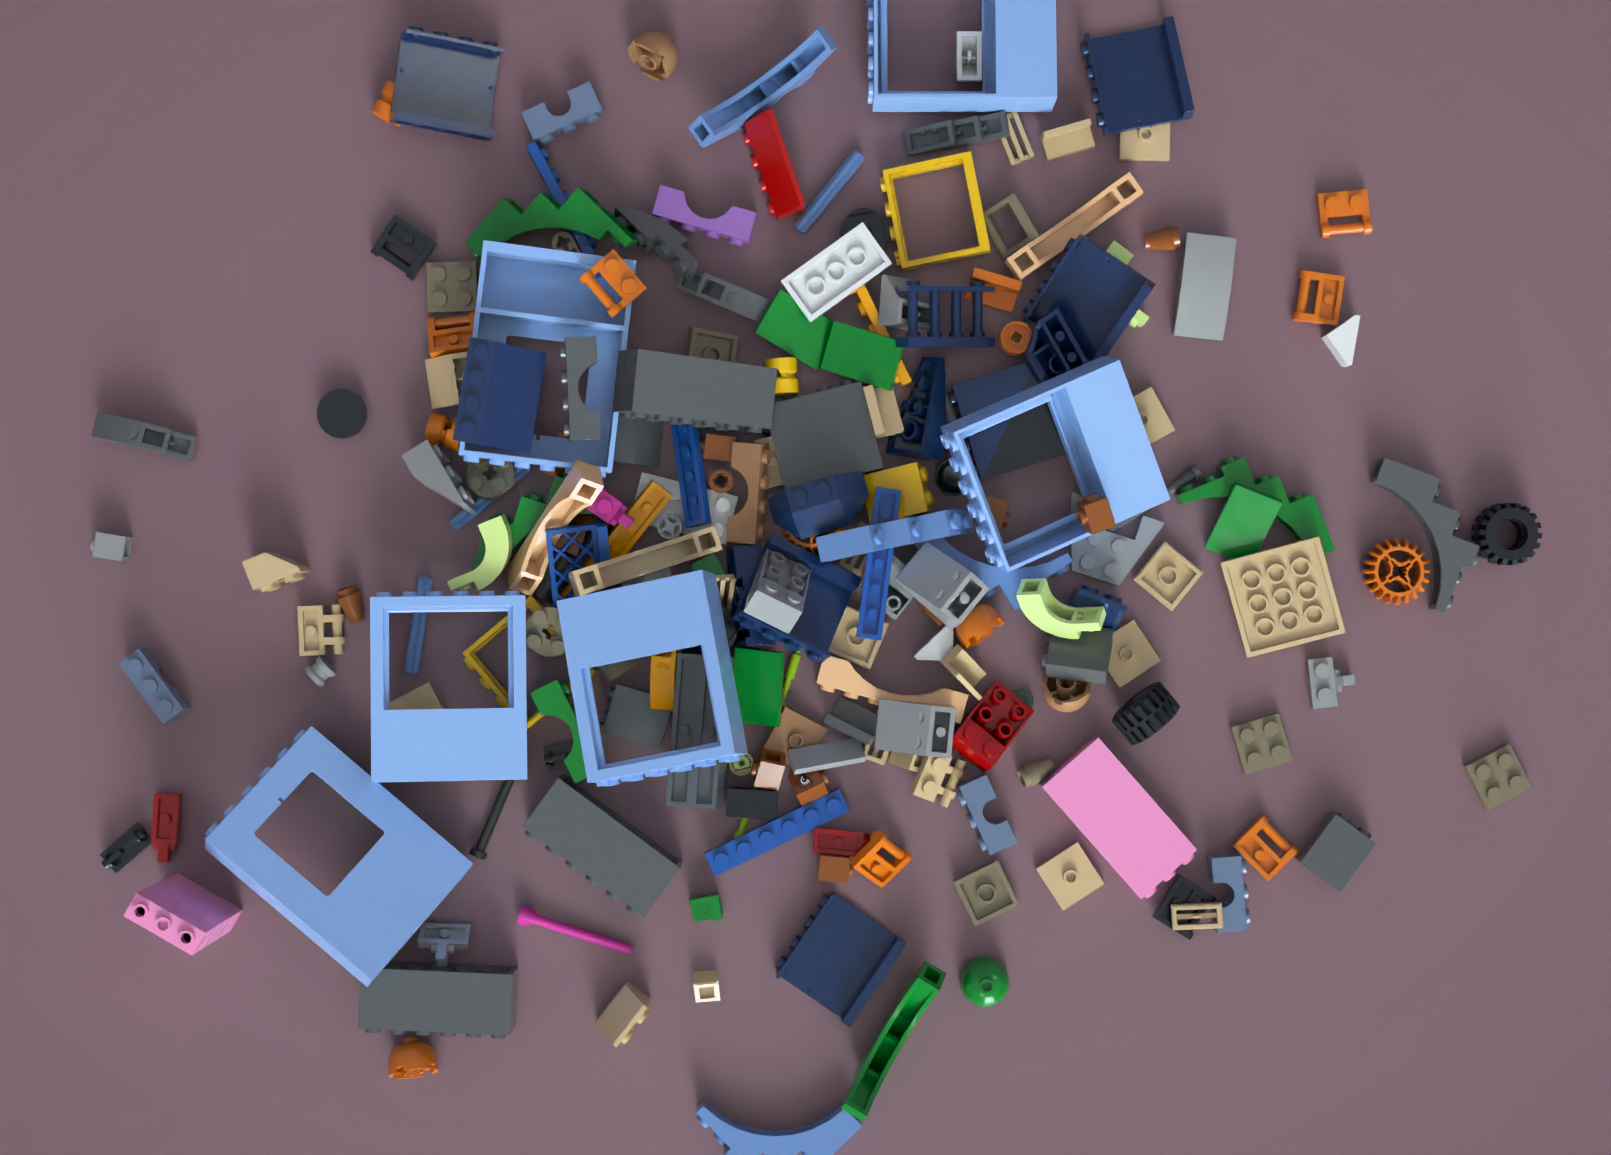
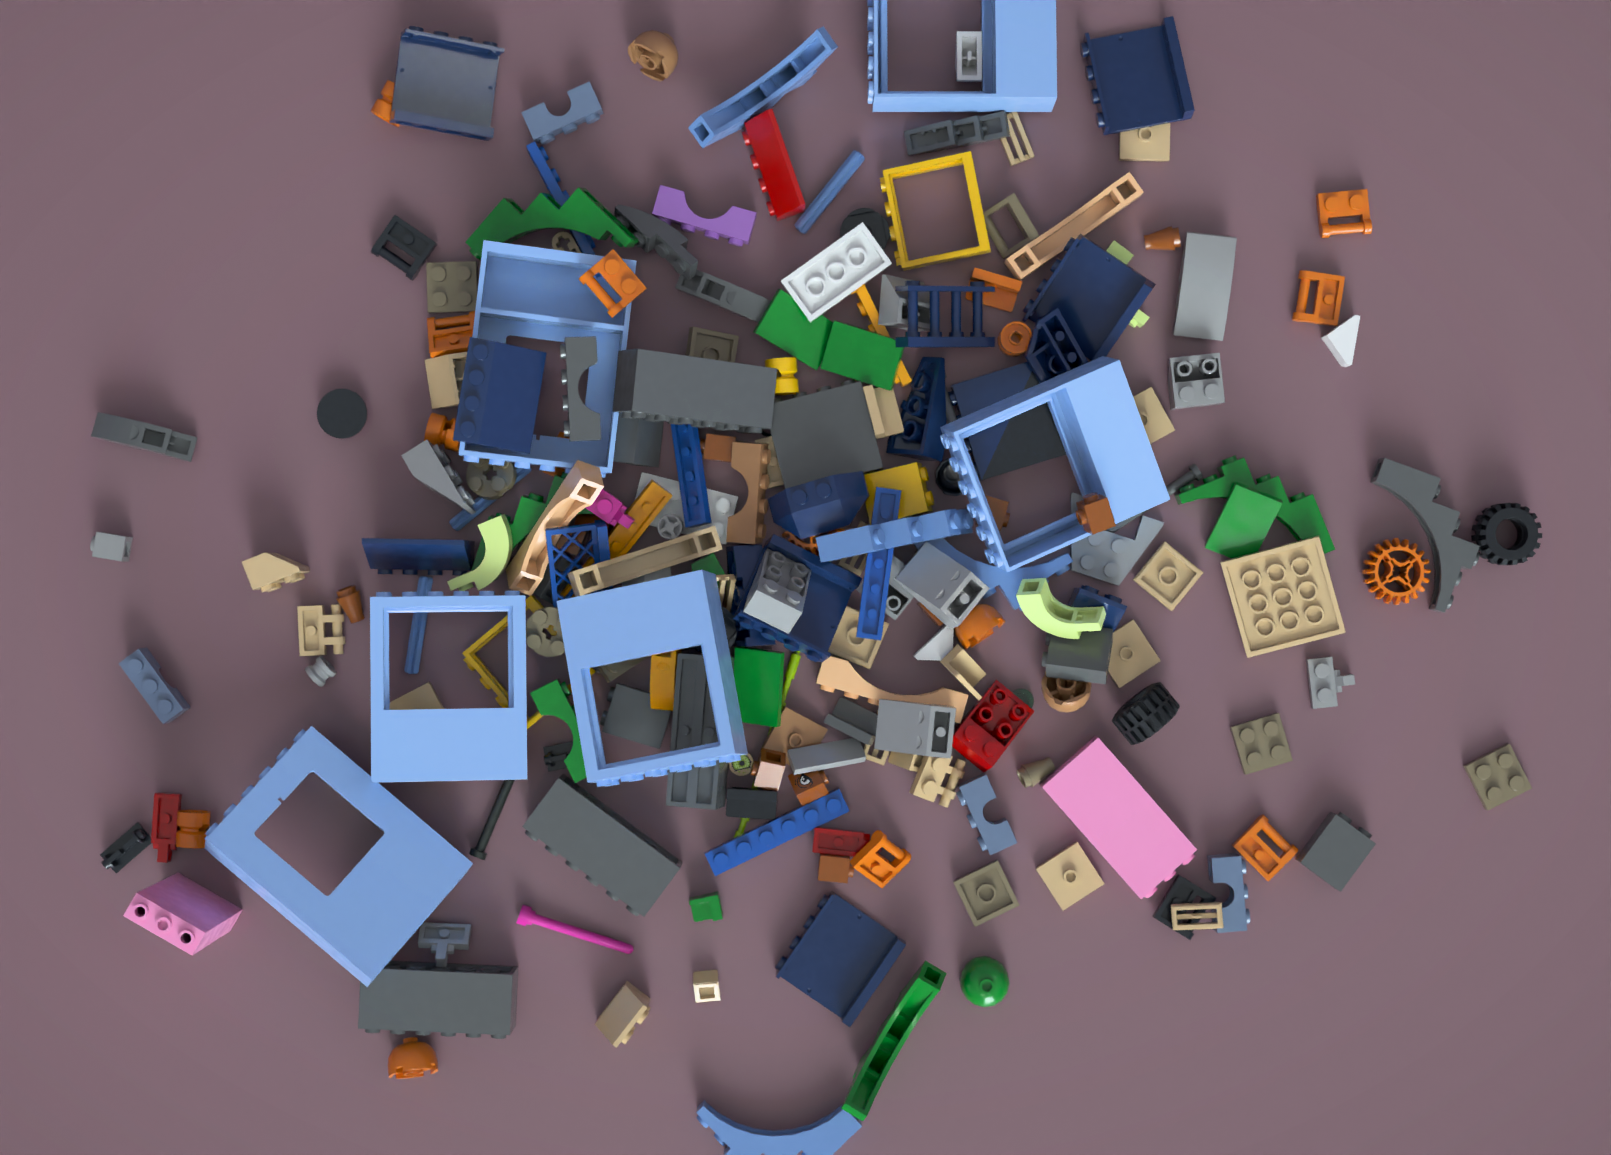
dark orange cone [708,468,733,493] -> none
tan panel [1040,118,1095,161] -> none
none -> orange wheel [176,810,211,848]
none -> dark blue slope [362,538,475,576]
none -> light grey slope [1168,353,1225,410]

